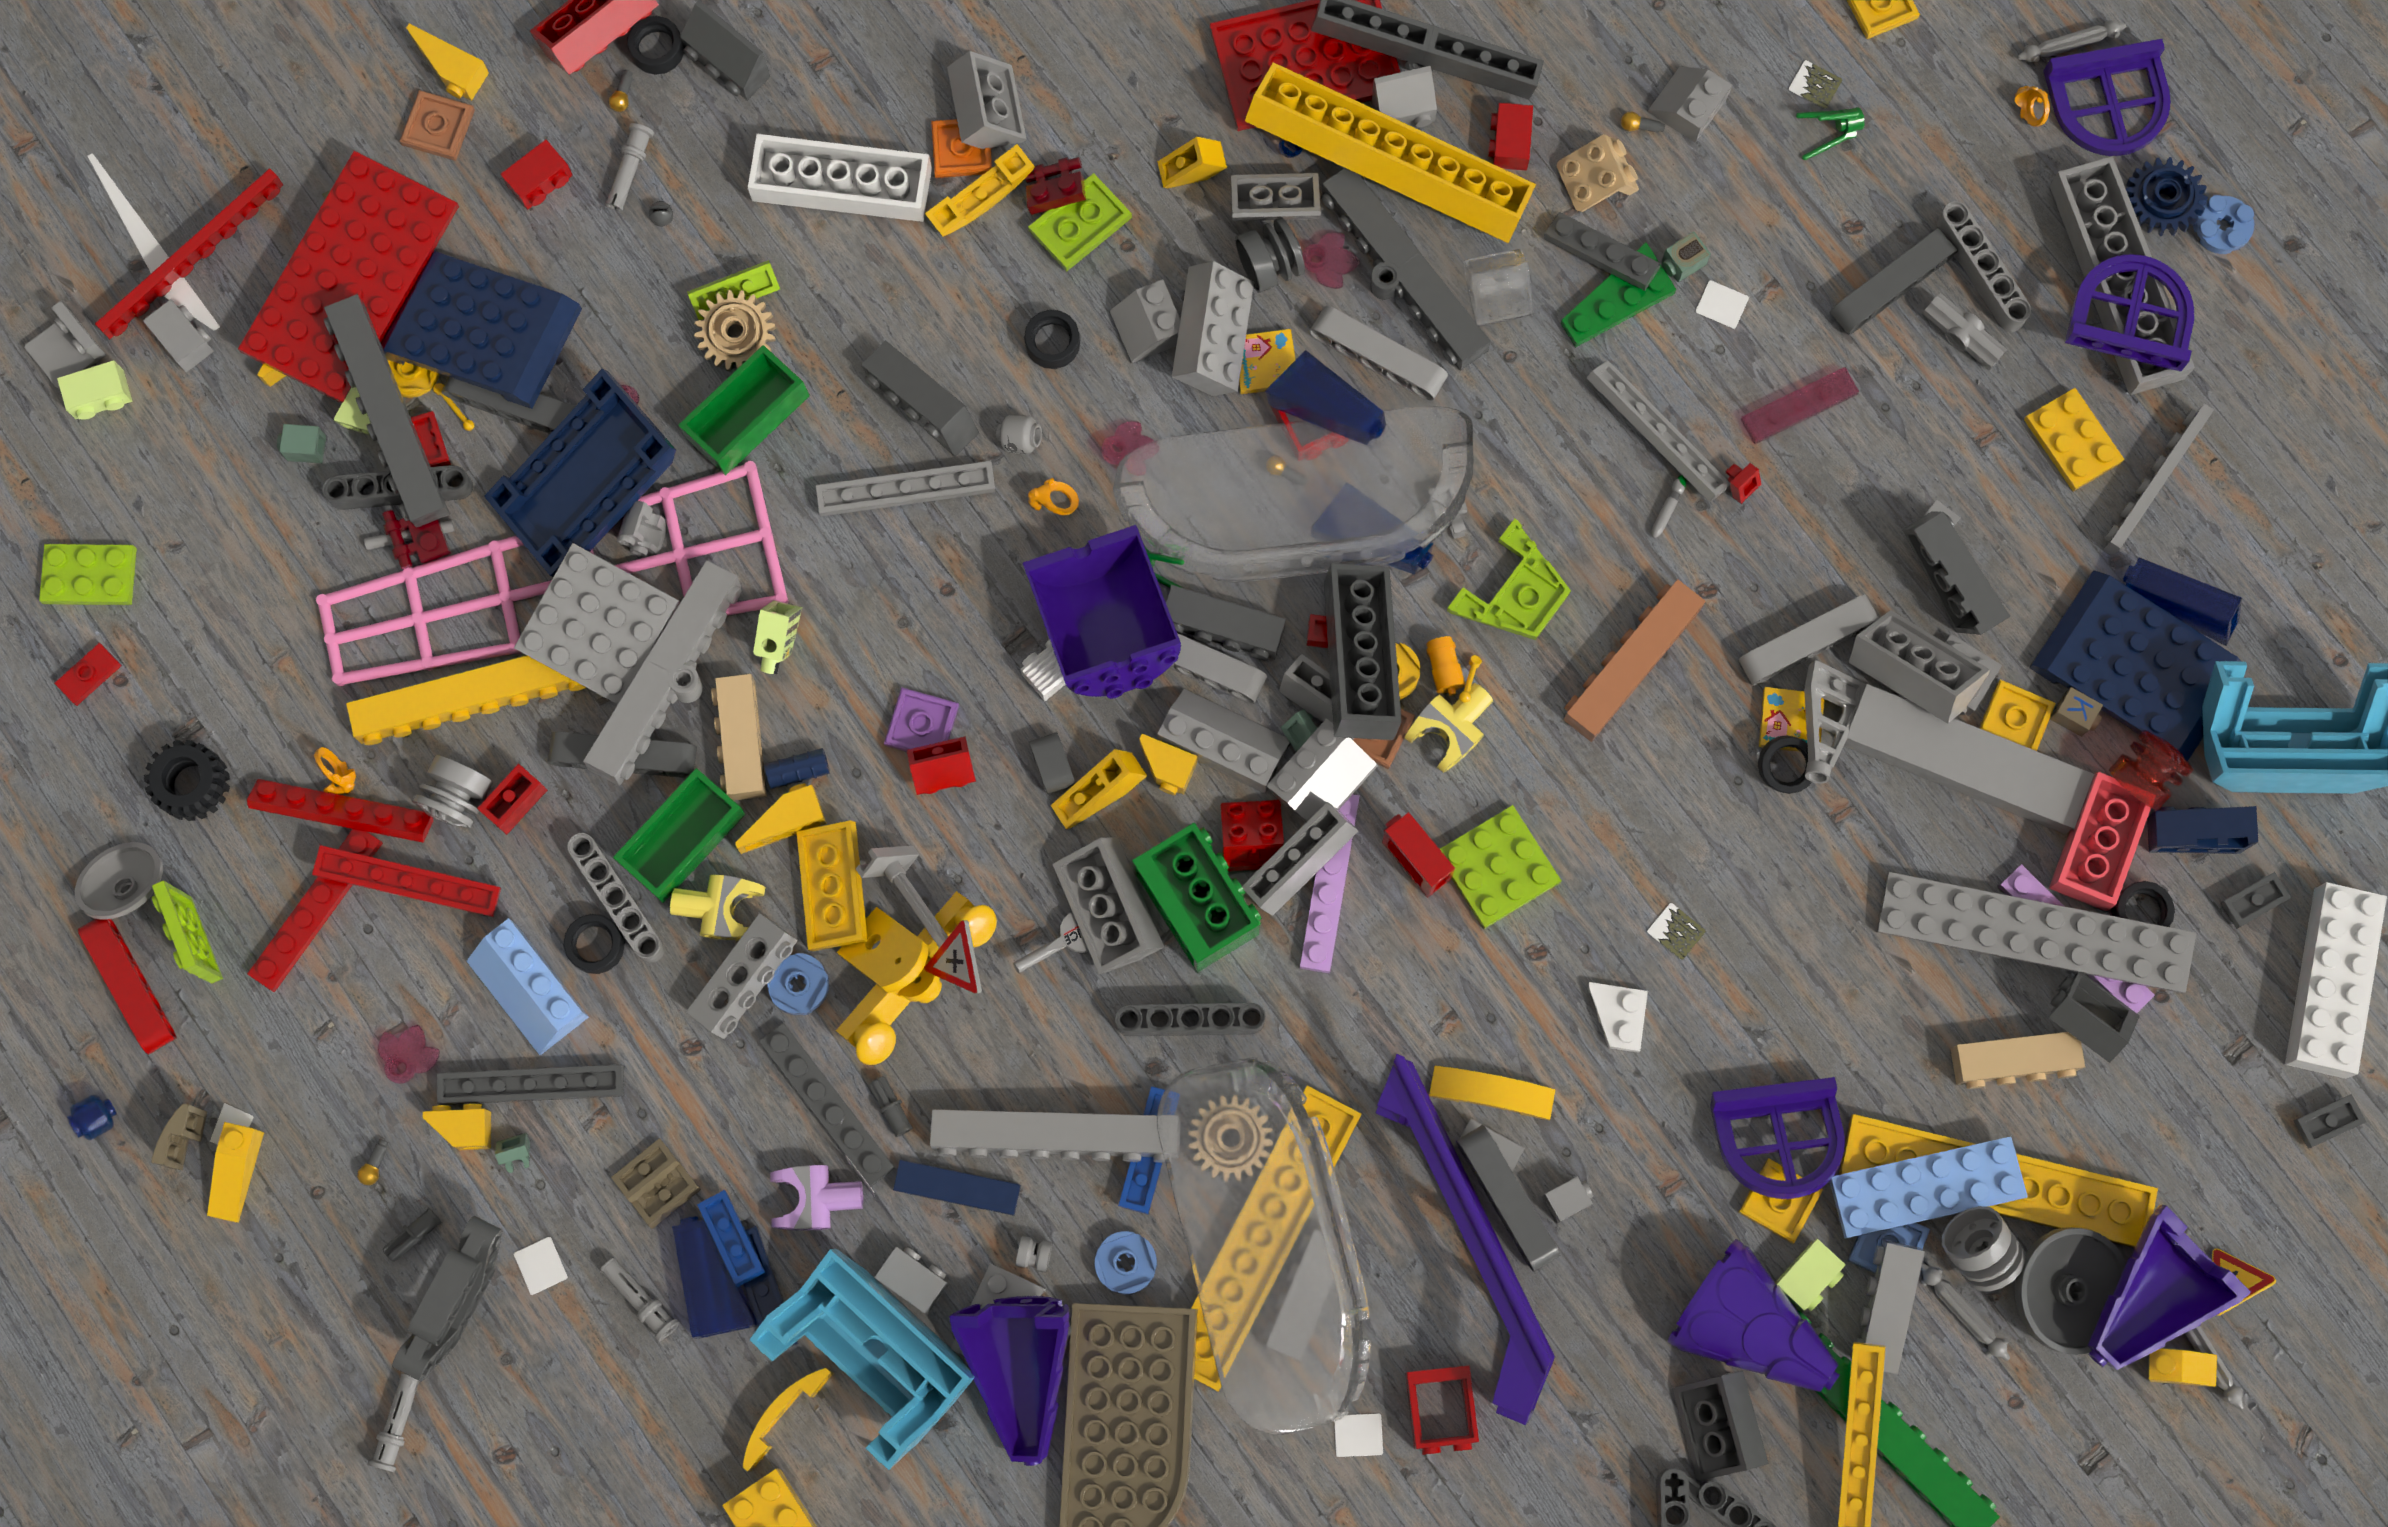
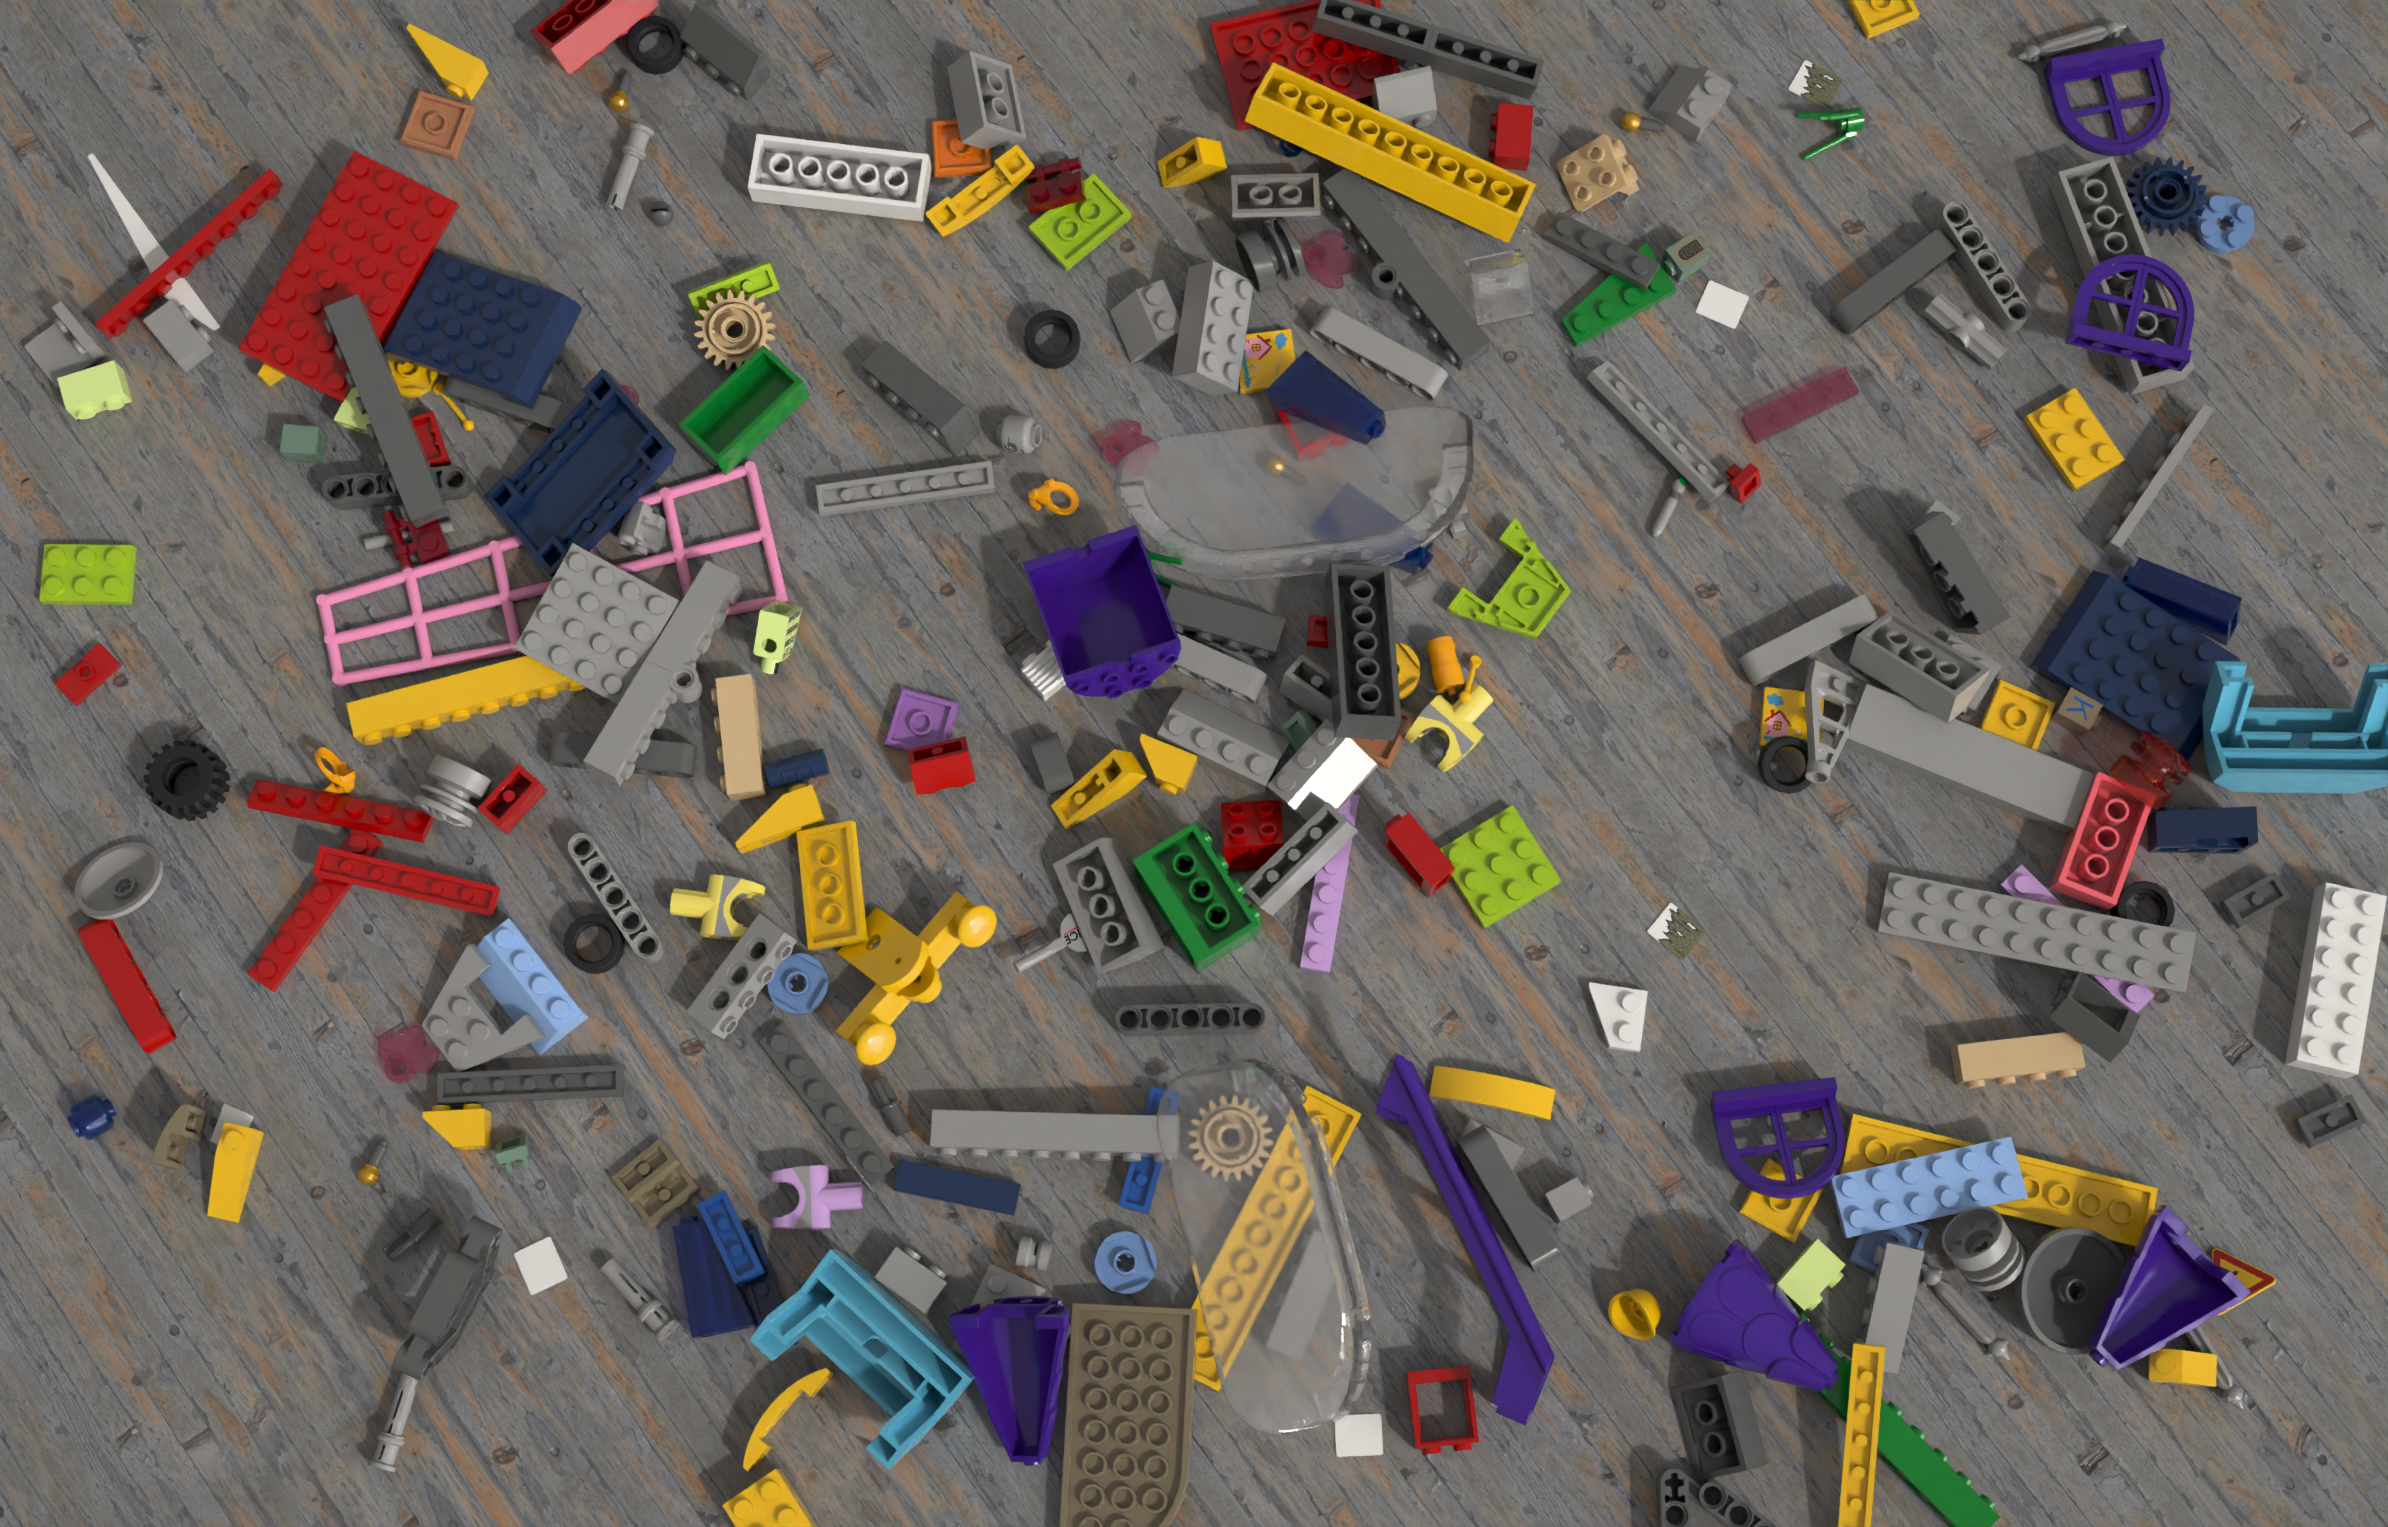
lime plate [152,880,223,984] -> none
red brick [500,139,573,210] -> none
green piece [613,768,746,903] -> none
light grey piece [856,846,982,994] -> none
nougat brick [1564,579,1706,742] -> none
light orange piece [2015,86,2050,127] -> none
none -> light grey wing [421,944,546,1072]
none -> yellow helmet [1608,1288,1662,1341]

